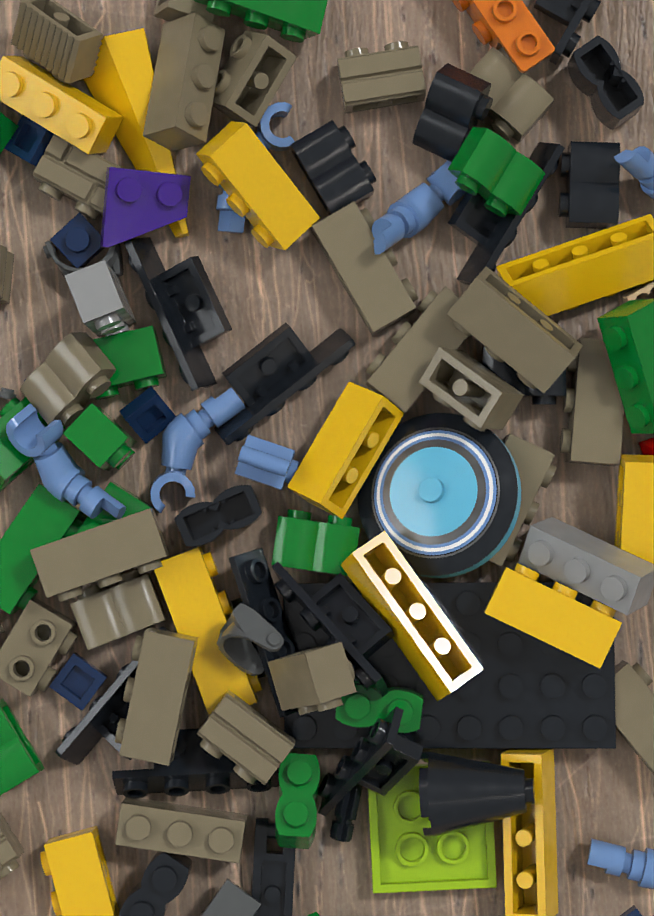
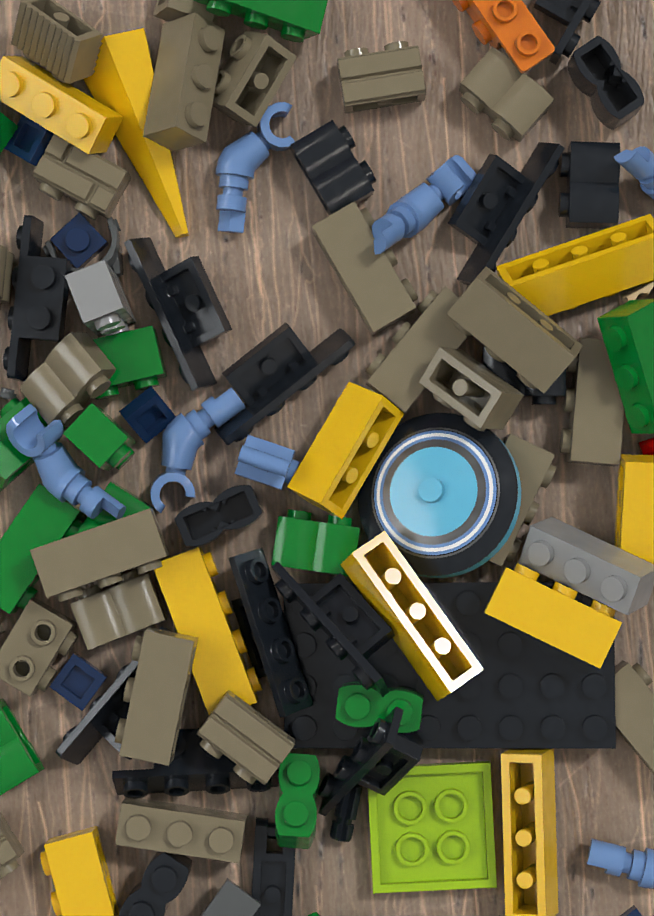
dark purple wing [100,167,191,248] -> none
yellow brick [196,121,320,250] -> none
dark grey helmet [217,603,284,676] -> none
dark tan brick [268,642,357,715] -> none
black brick [412,63,493,162] -> none
black cone [419,752,535,838] -> none
green brick [448,127,545,217] -> none
none -> black bracket [3,215,72,382]

